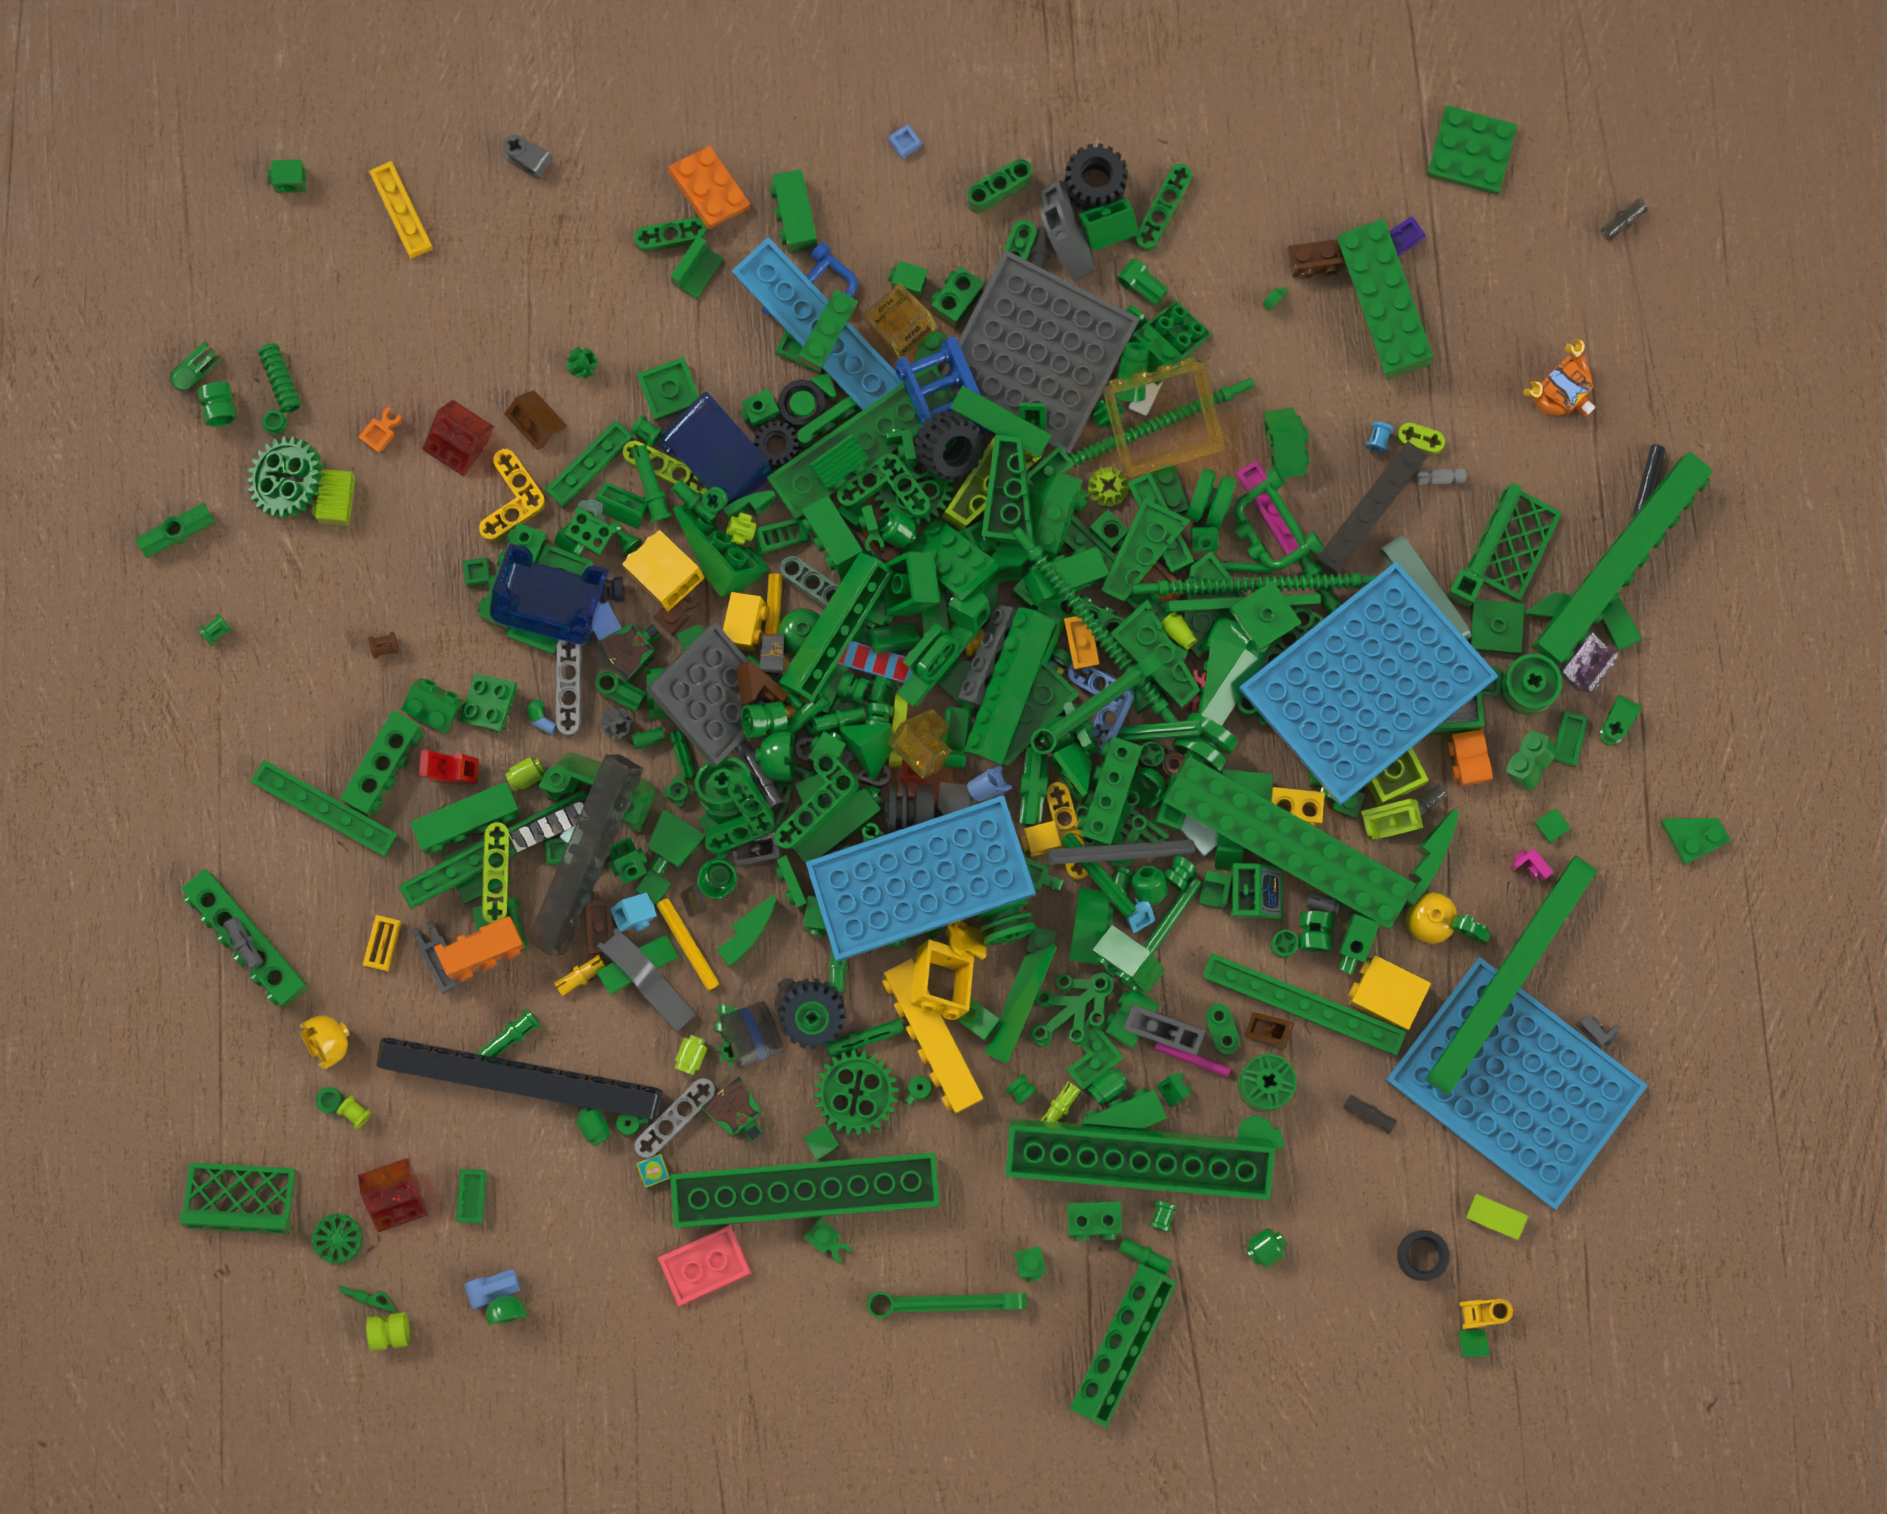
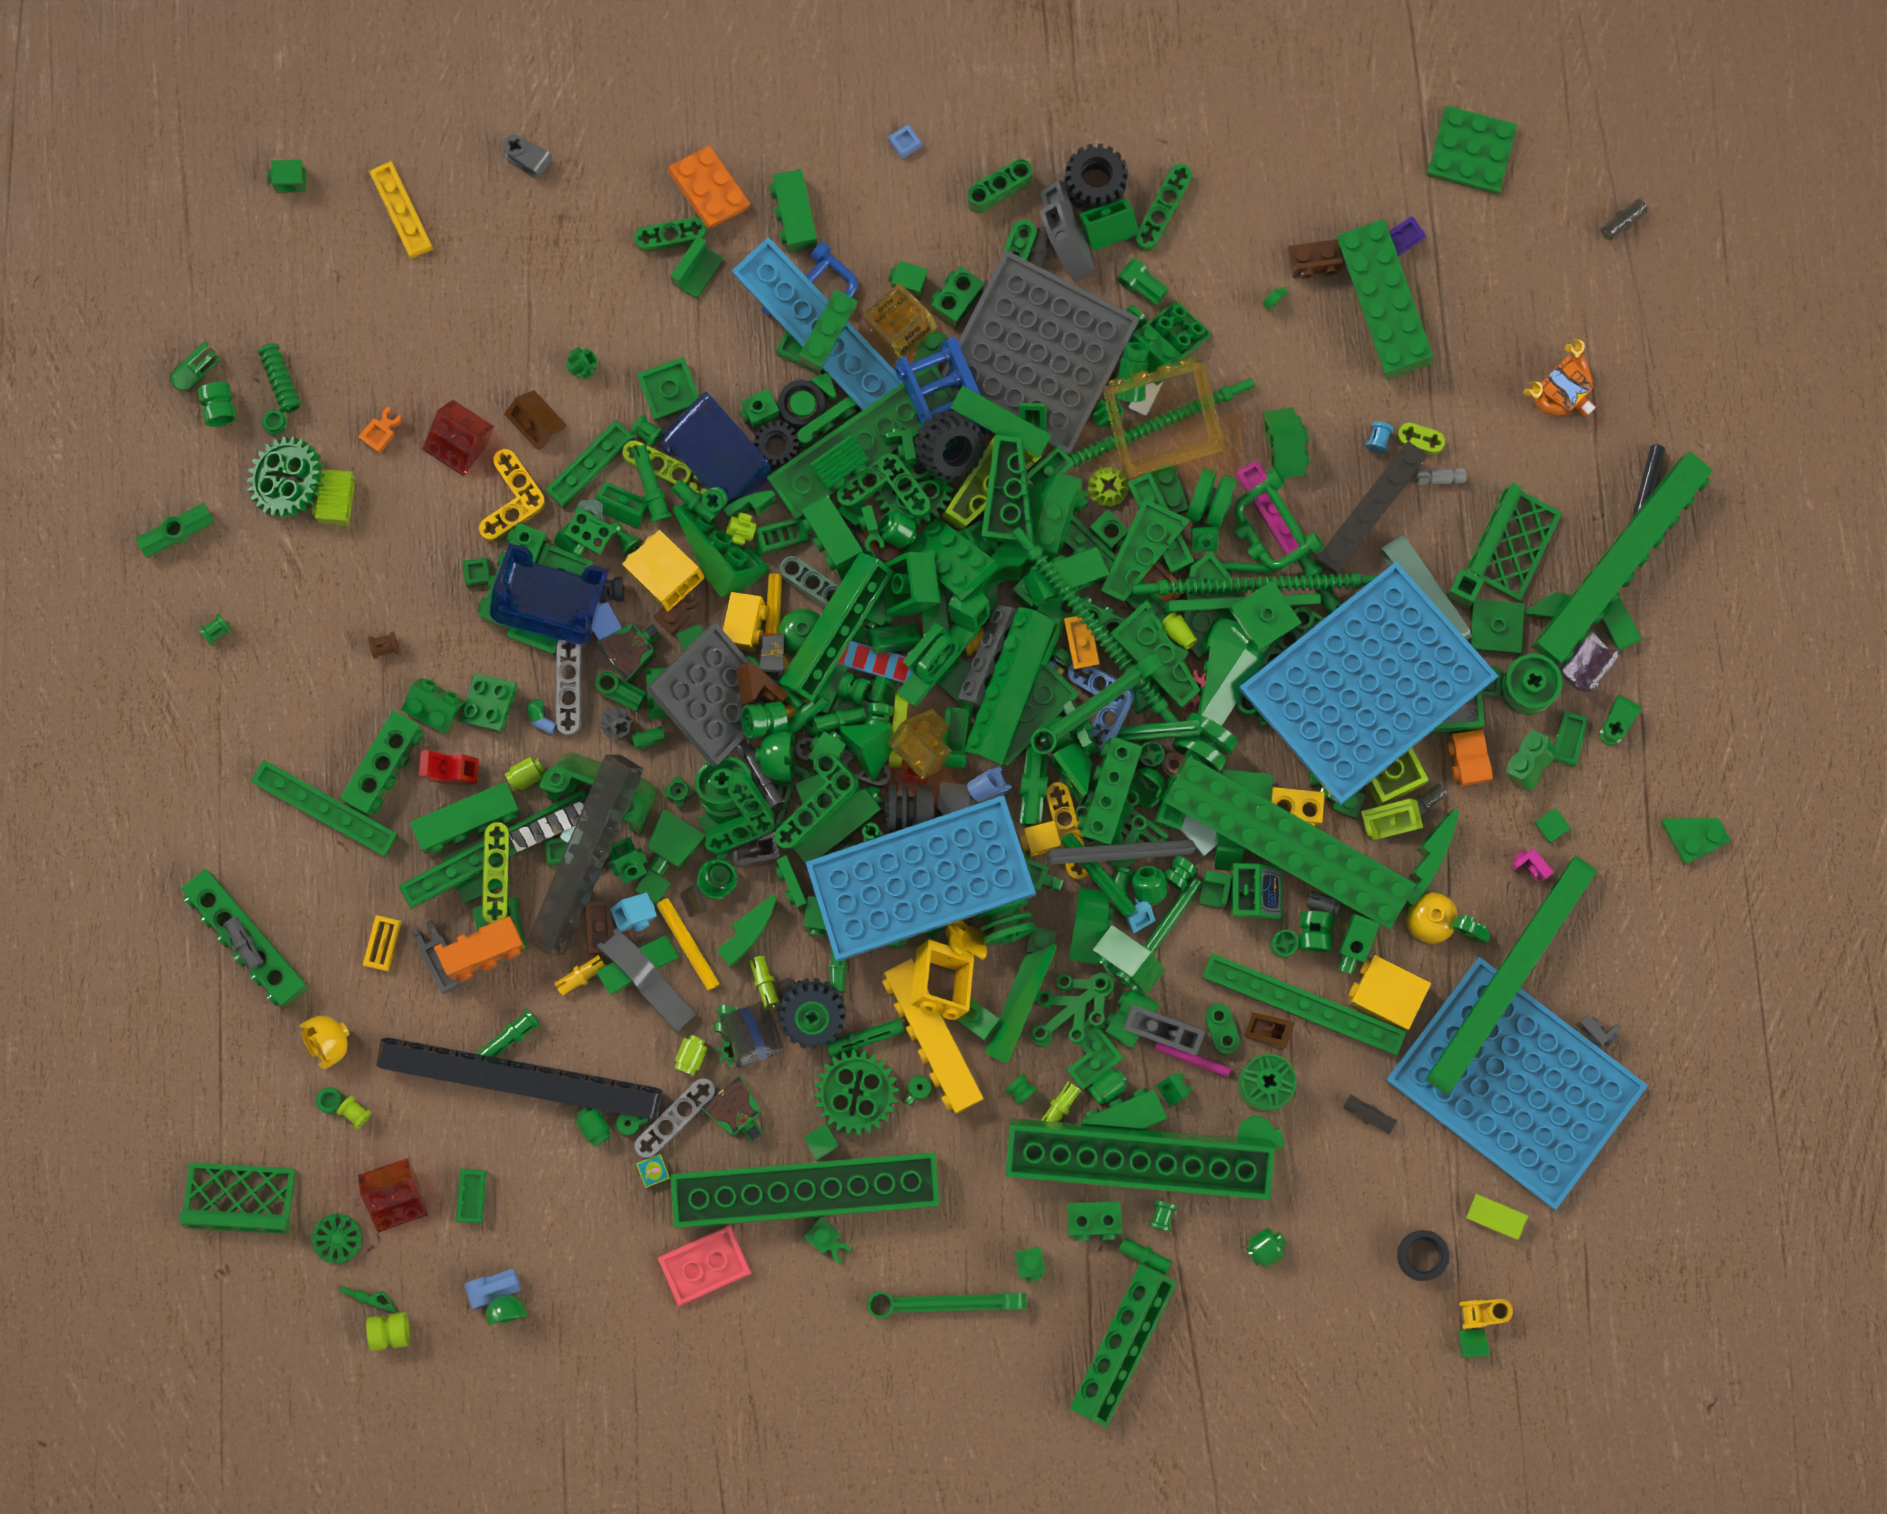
green axle [670,730,696,780] -> none
none -> lime pin [749,956,781,1010]

